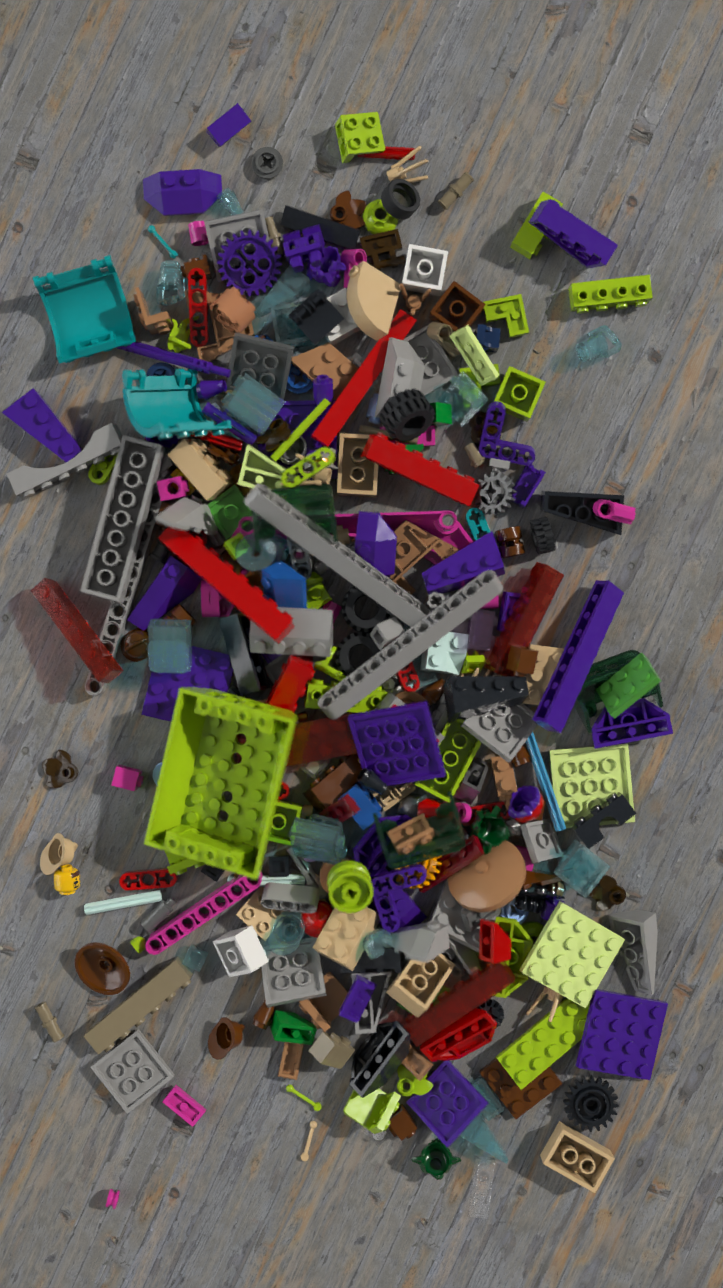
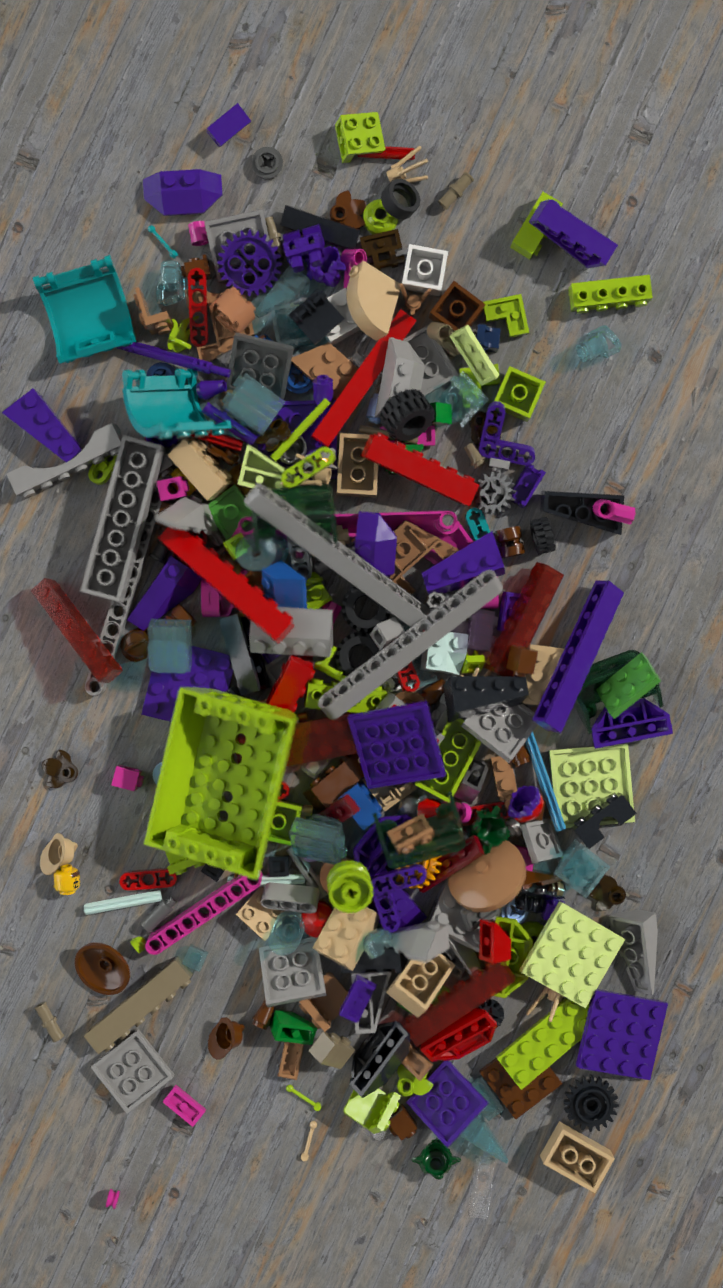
white brick [213,925,269,977] -> none
clear light blue cone [217,187,244,215] -> none
black cone [356,768,387,795] -> none

